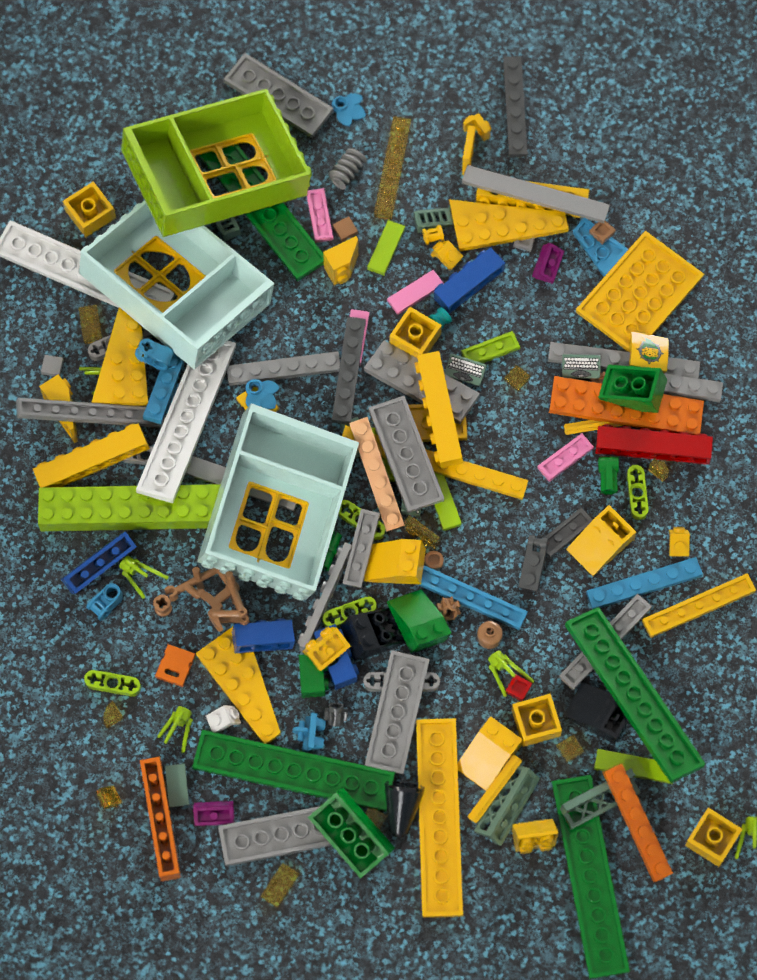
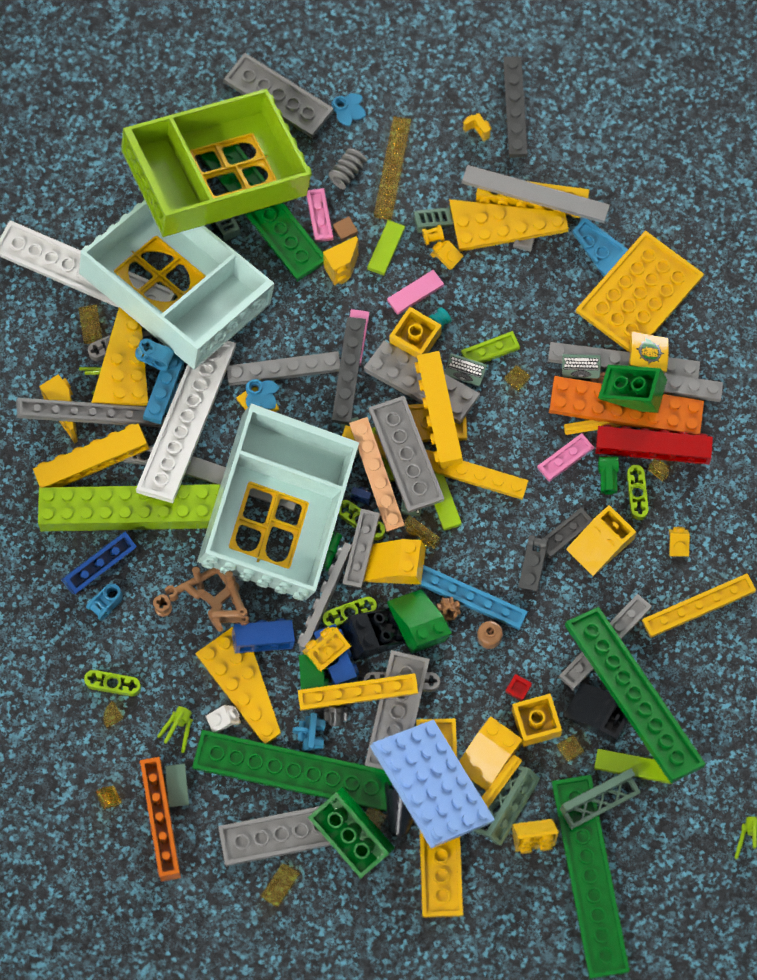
light grey tile [41,355,64,376] -> none
yellow brick [63,181,116,238] -> none
lime plant [119,556,169,599] -> none
orange piece [155,644,196,687] -> none
magenta slope [193,801,234,826] -> none
medium nougat tile [424,551,444,571] -> none
blue brick [434,247,505,314] -> none
yellow tile [462,126,475,175] -> none
lime plant [488,650,534,697] -> none
magenta slope [532,243,565,284] -> none
dark azure plate [586,557,703,609] -> none
medium nougat tile [589,221,616,245] -> none
orange plate [602,763,673,882] -> none
yellow brick [685,808,742,867] -> none
none -> yellow plate [298,673,418,711]
none -> dark blue plate [351,487,372,506]
none -> light blue plate [370,719,495,849]

